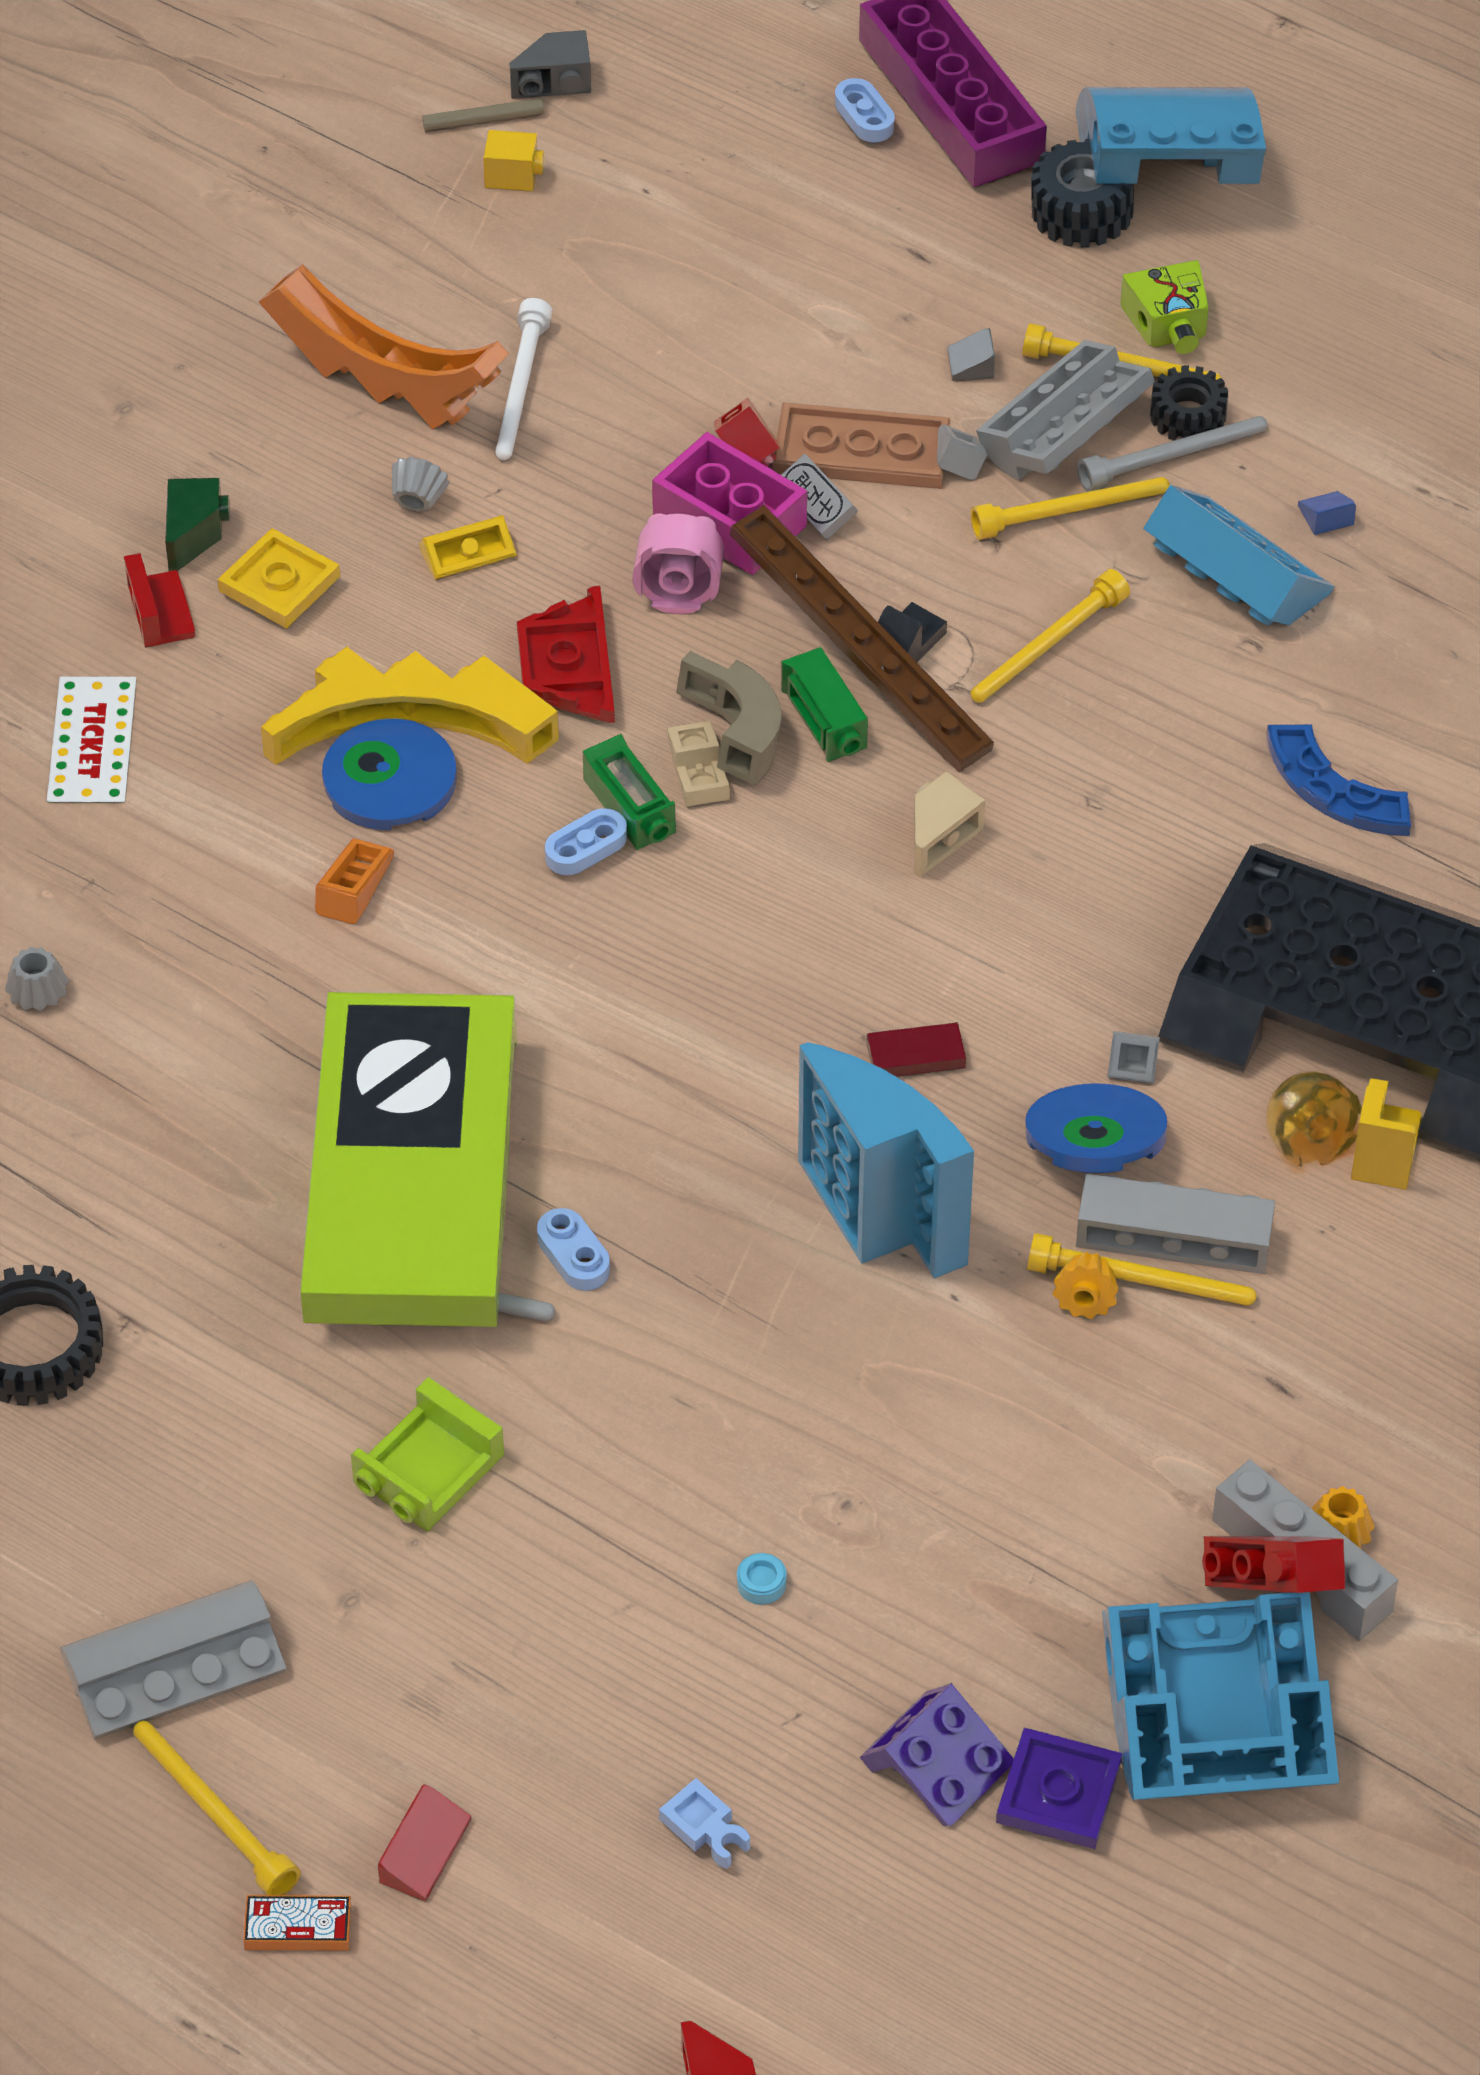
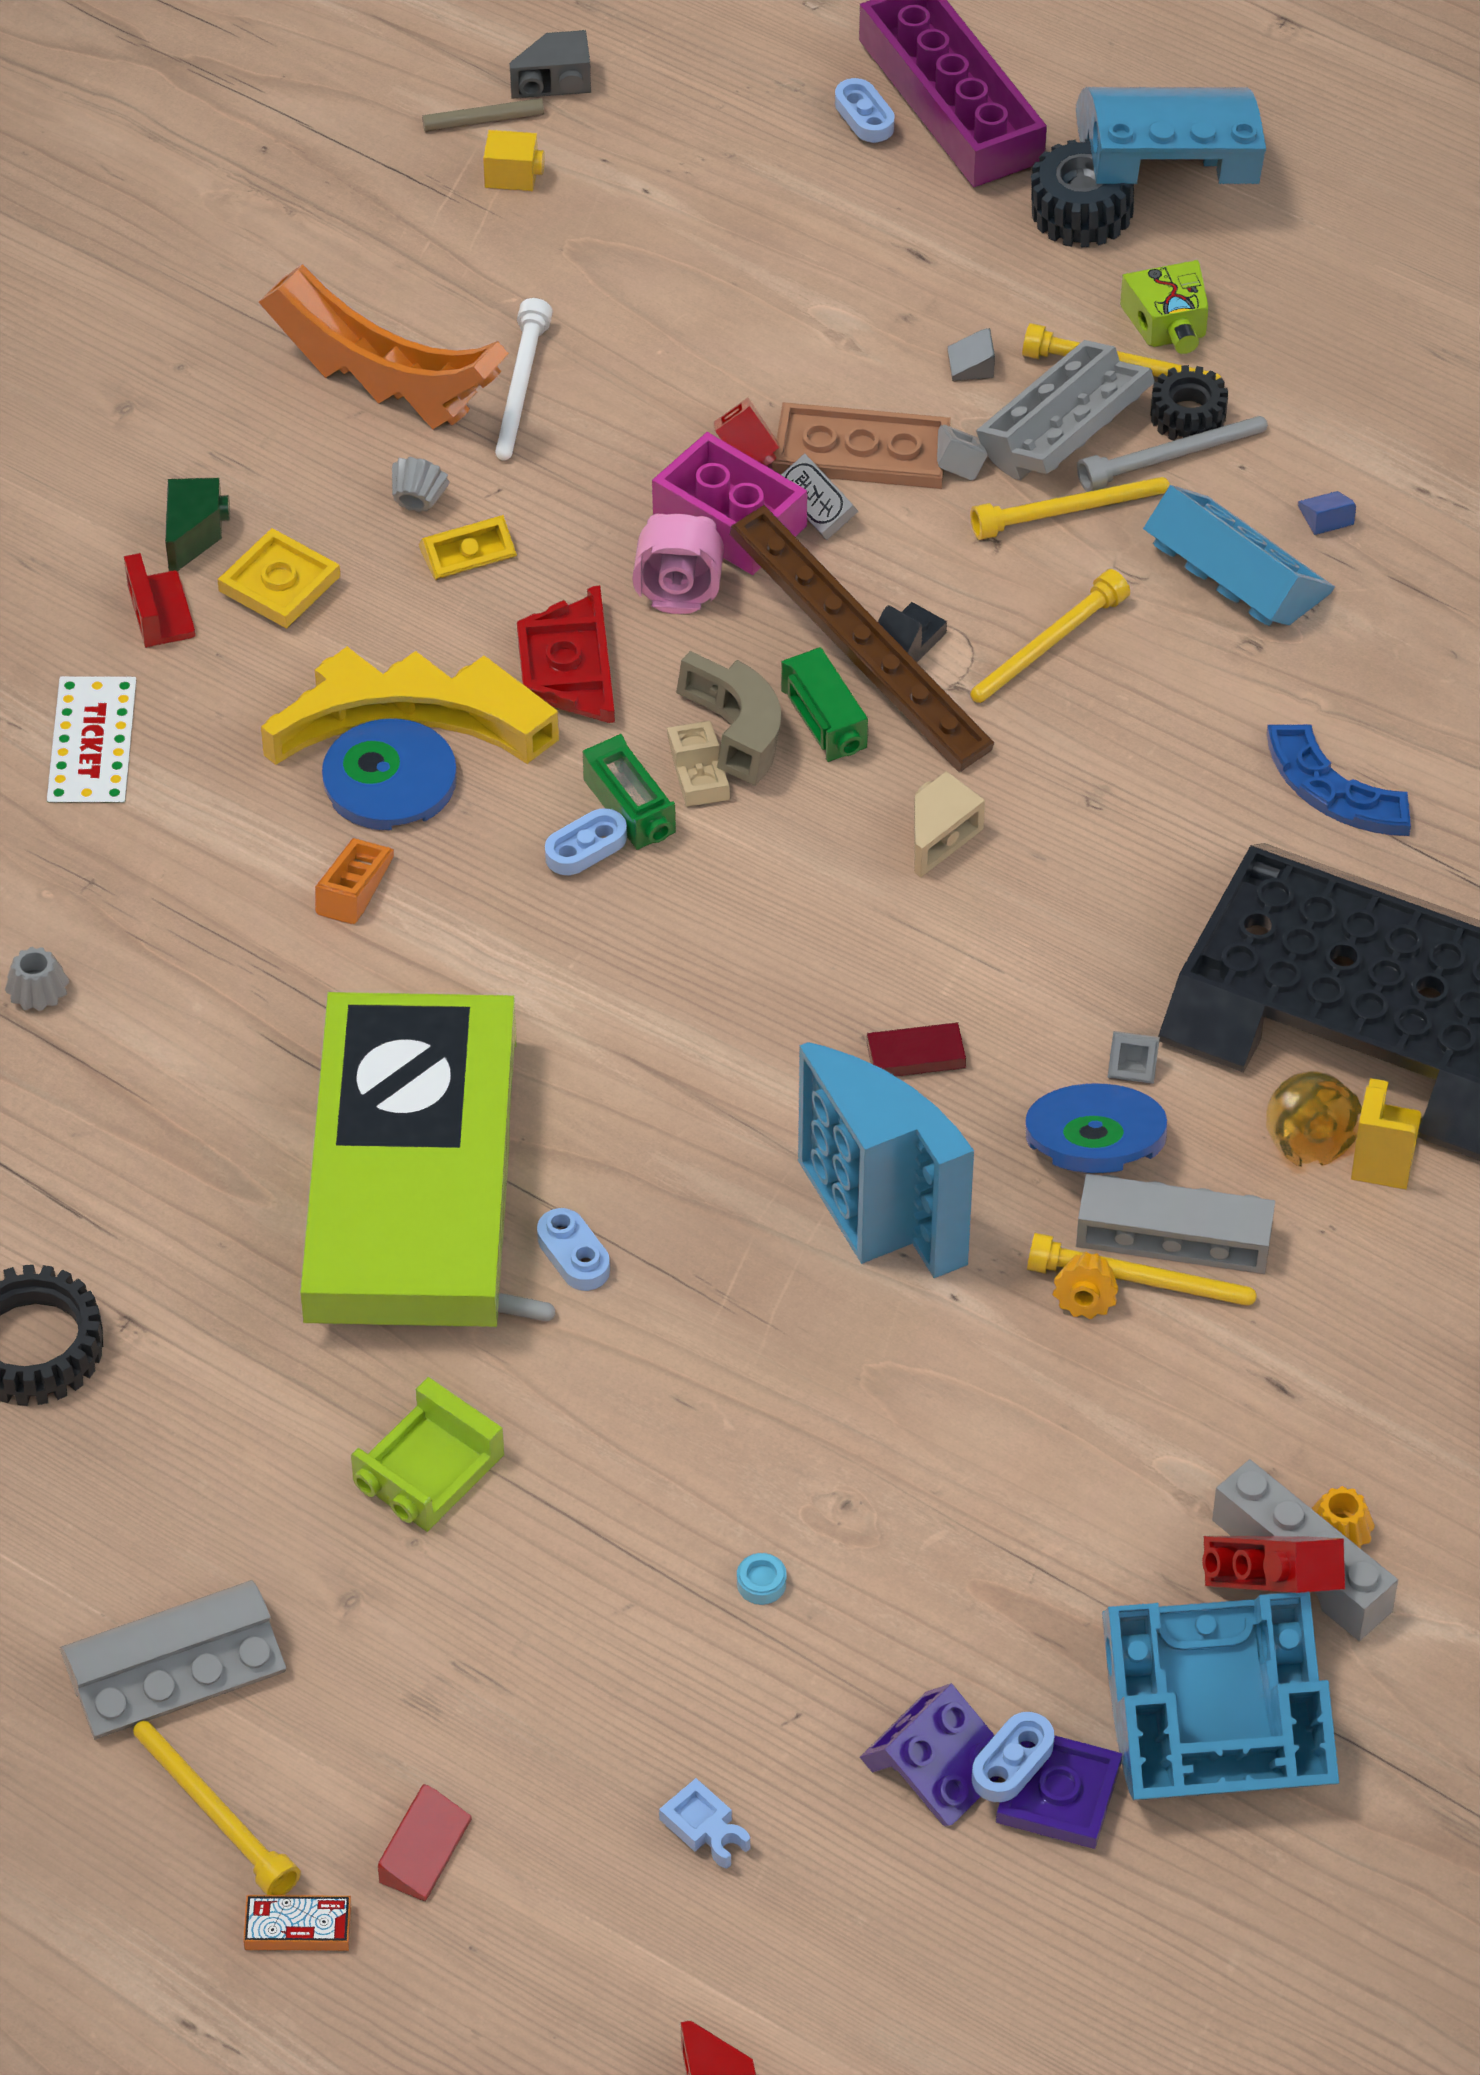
none -> light blue plate [972,1712,1054,1802]

